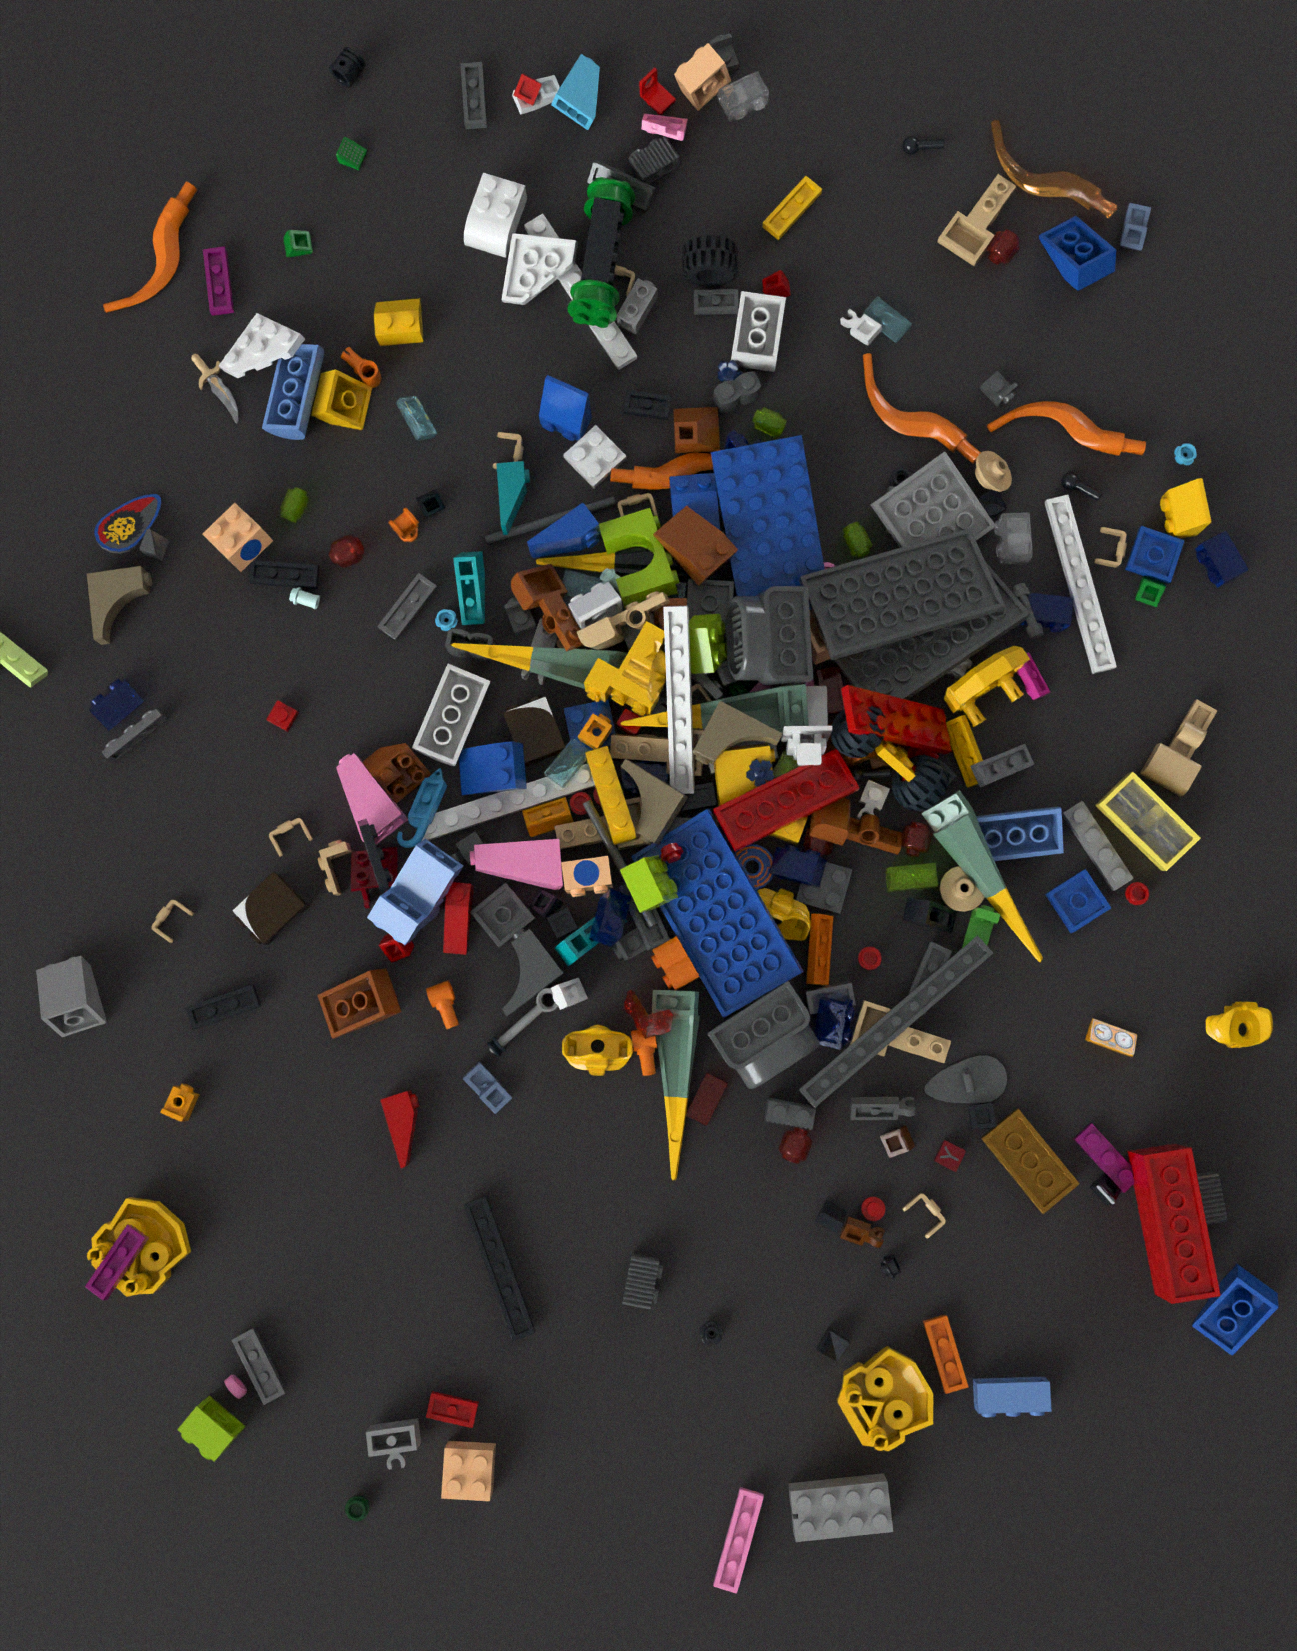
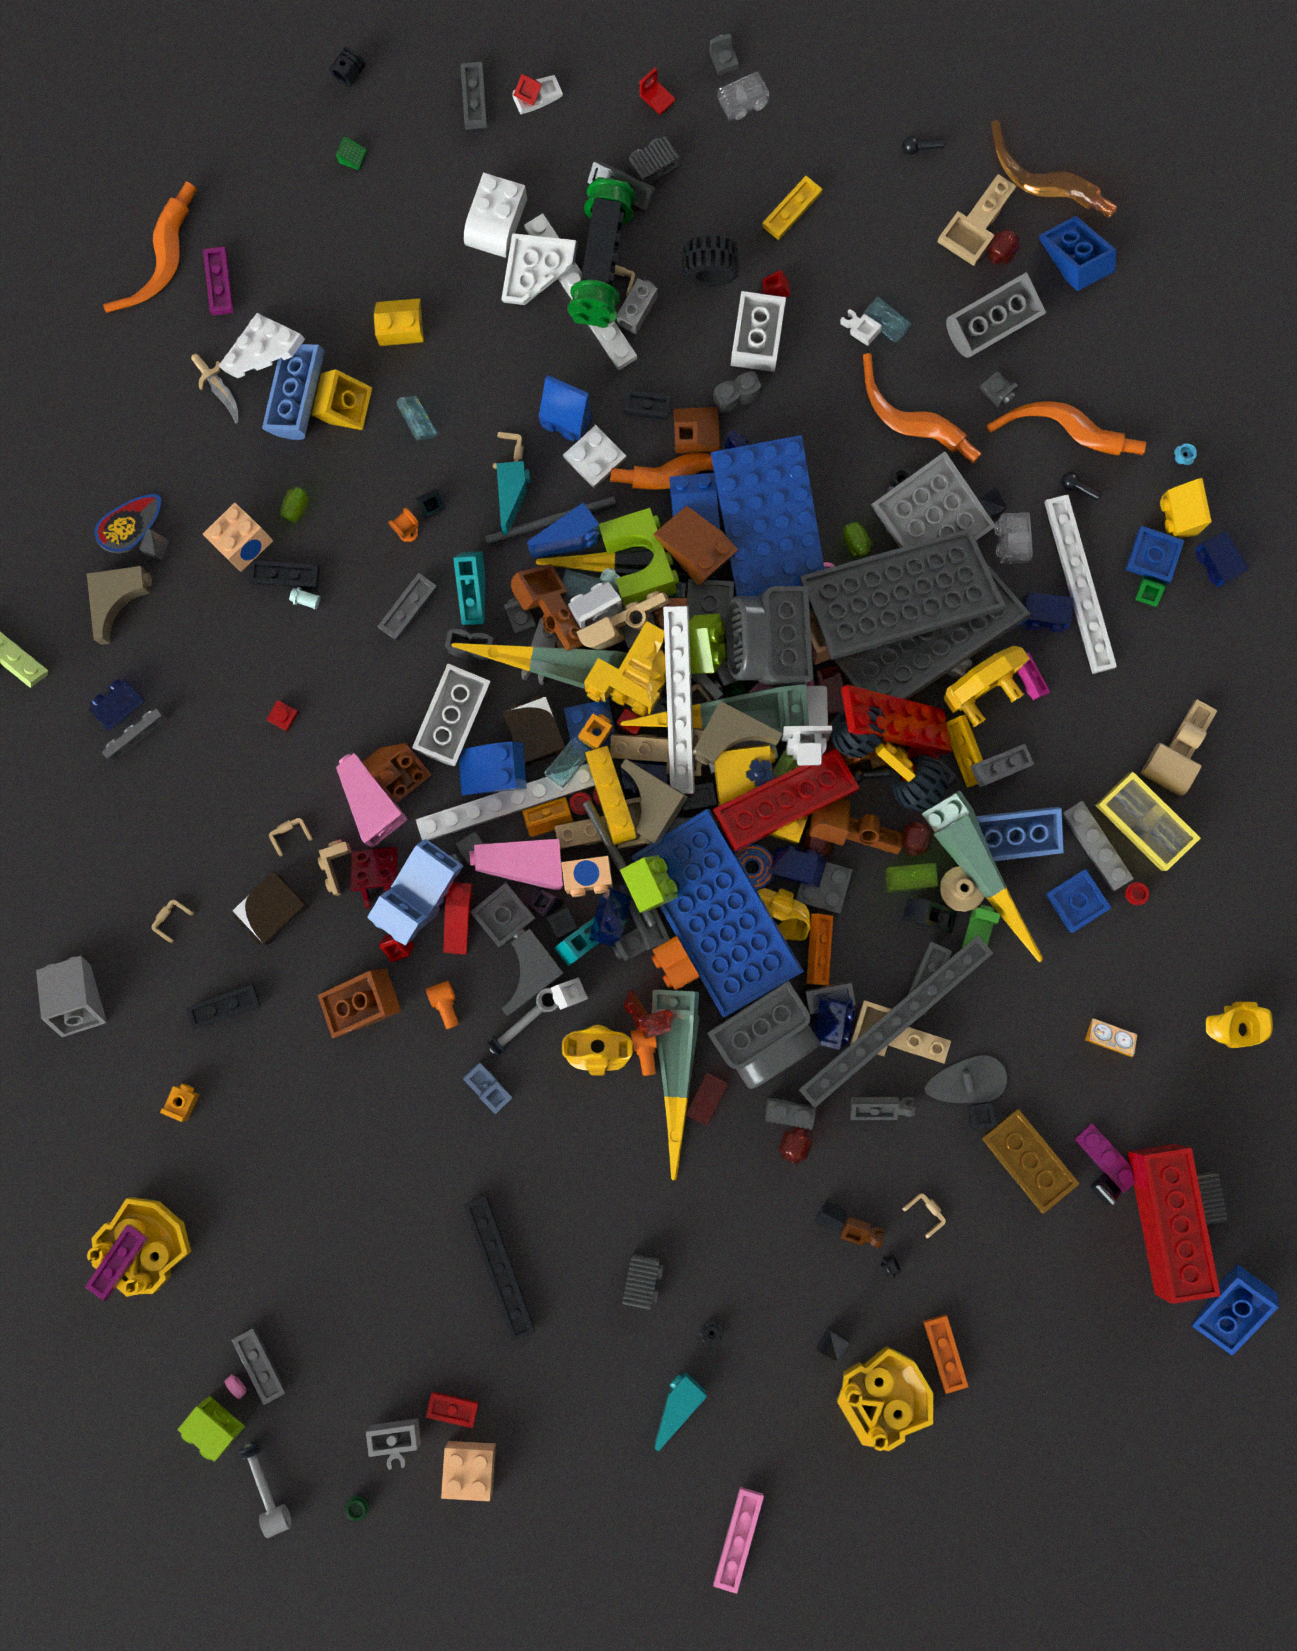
green slope [283,230,313,257] -> none
clear red head [329,535,365,568] -> none
orange pin [341,347,382,388] -> none
black plate [357,819,392,892] -> none
red slope [380,1090,419,1168] -> none
dark azure plate [397,768,447,848] -> none
medium azure plate [435,609,458,631] -> none
medium azure slope [551,54,600,130] -> none
tan piece [618,493,658,517] -> none
bright pink wing [641,114,688,141] -> none
red plate [660,843,683,863] -> none
light nougat brick [674,43,731,111] -> none
dark grey plate [693,289,739,315] -> none
dark blue plant [717,360,743,381] -> none
clear neon green brick [752,407,787,437] -> none
light grey piece [788,1473,893,1542] -> none
white plate [857,780,890,819] -> none
red plate [858,947,882,970] -> none
red plate [861,1197,885,1221] -> none
reddish brown slope [880,1125,915,1158] -> none
dark red tile [933,1140,966,1172] -> none
medium blue brick [973,1377,1052,1417] -> none
tan piece [975,450,1012,492] -> none
dark grey bar [1012,583,1044,639] -> none
tan piece [1094,527,1127,568] -> none
sand blue slope [1119,203,1151,251] -> none
none -> light grey piece [239,1442,292,1538]
none -> teal slope [655,1371,707,1452]
none -> light grey brick [946,272,1046,358]

